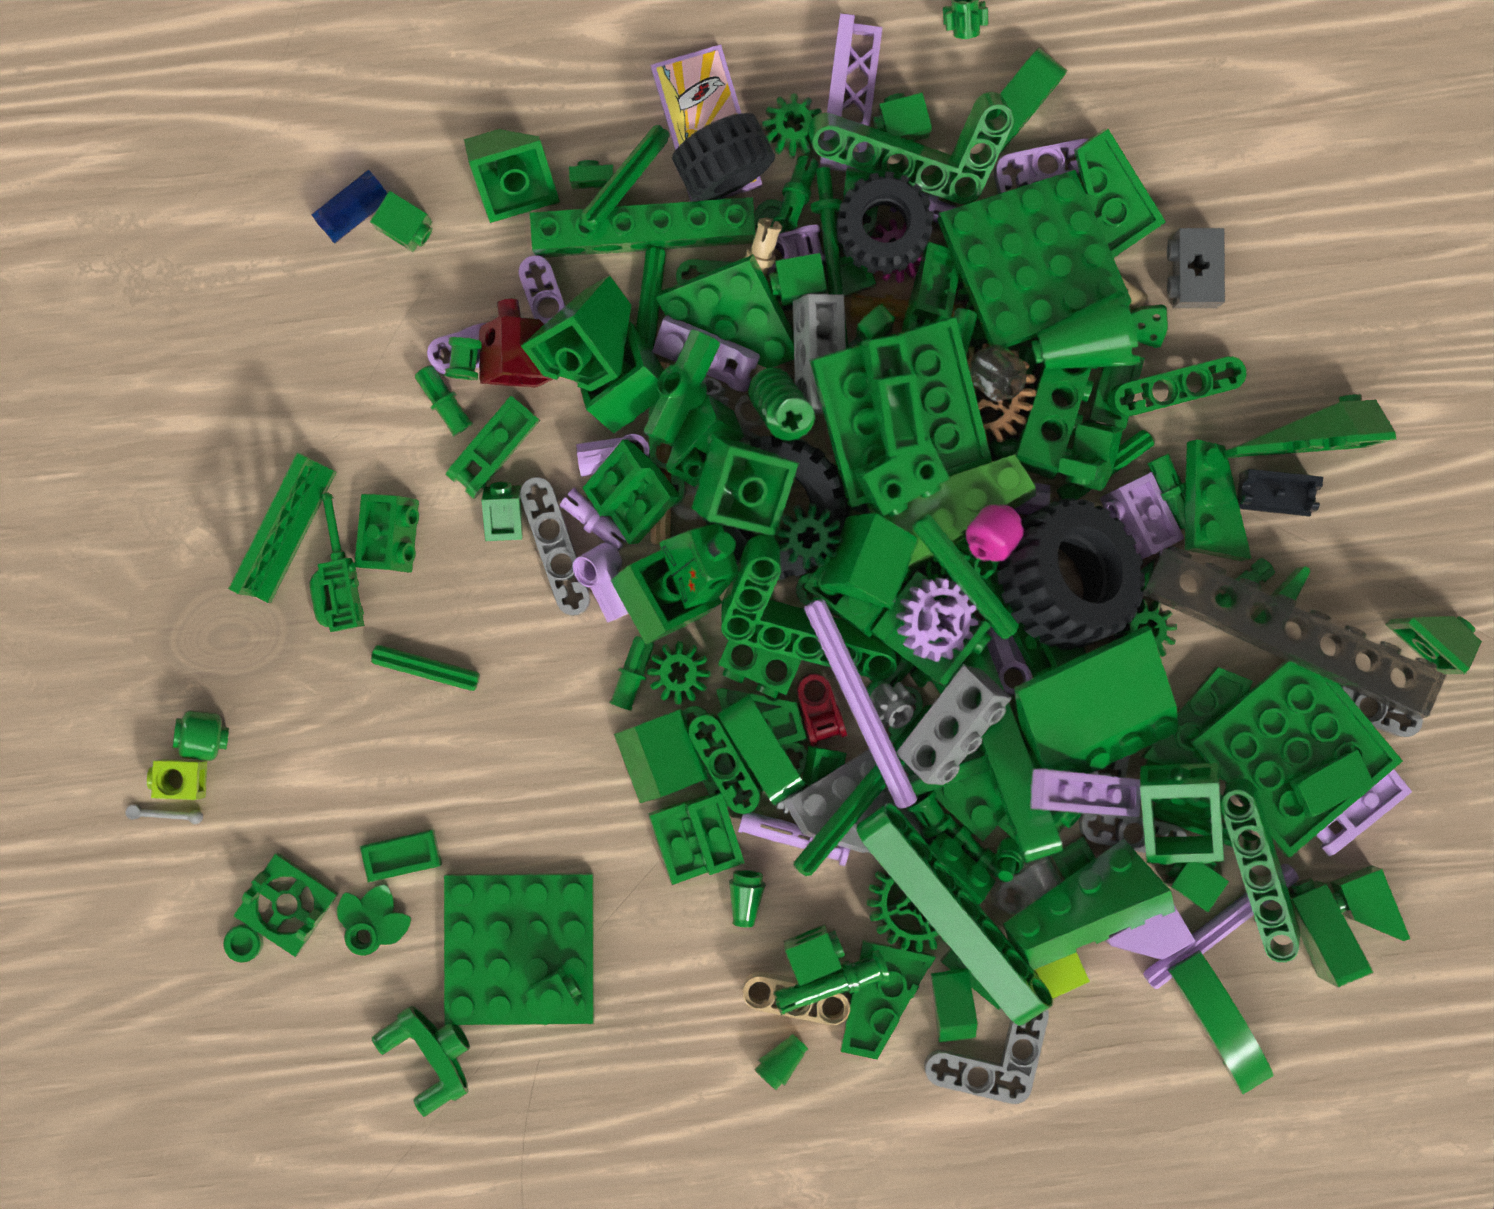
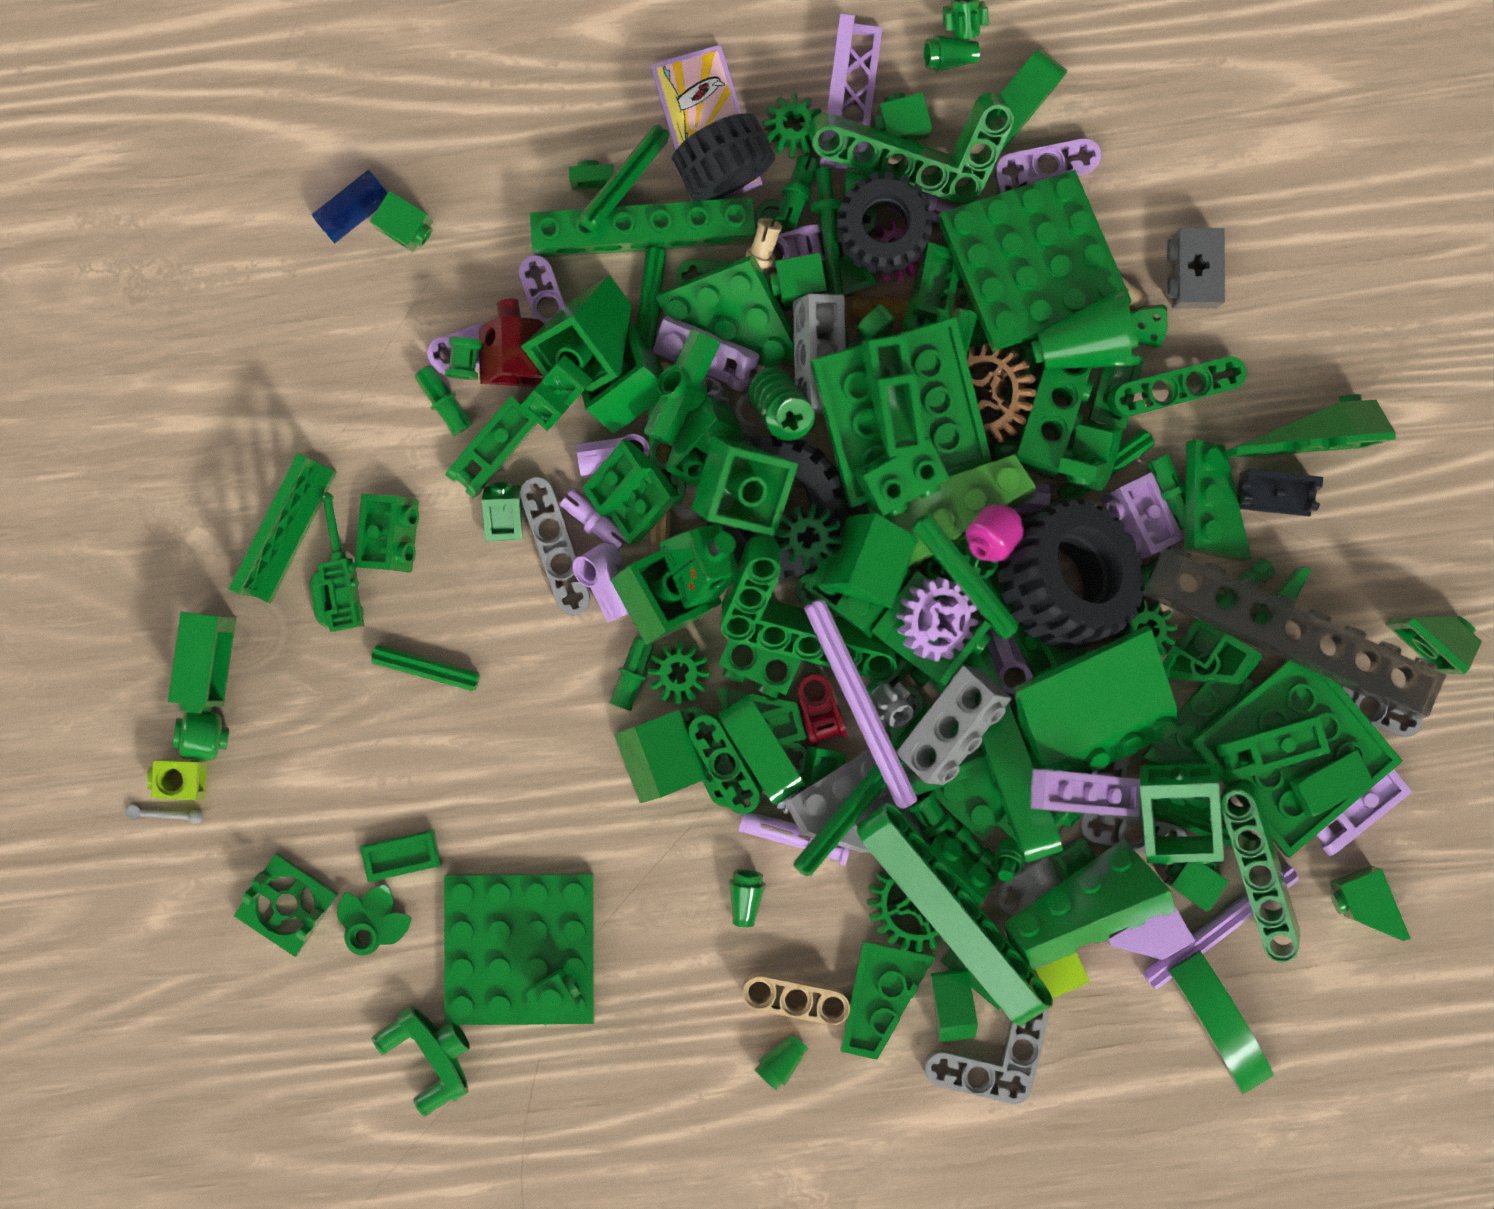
green tile [223,924,264,963] -> none
green slope [464,129,560,223] -> none
green slope [647,792,745,885] -> none
green pin [773,950,890,1015] -> none
green brick [784,924,845,986] -> none
clear smoke head [970,344,1026,401] -> none
green wing [1074,128,1166,258] -> none
green slope [1289,878,1373,988] -> none
none -> green window [167,611,237,713]
none -> green slope [520,355,593,432]
none -> green cone [923,35,980,73]
none -> green slope [1163,616,1263,685]
none -> green plate [1216,716,1331,782]

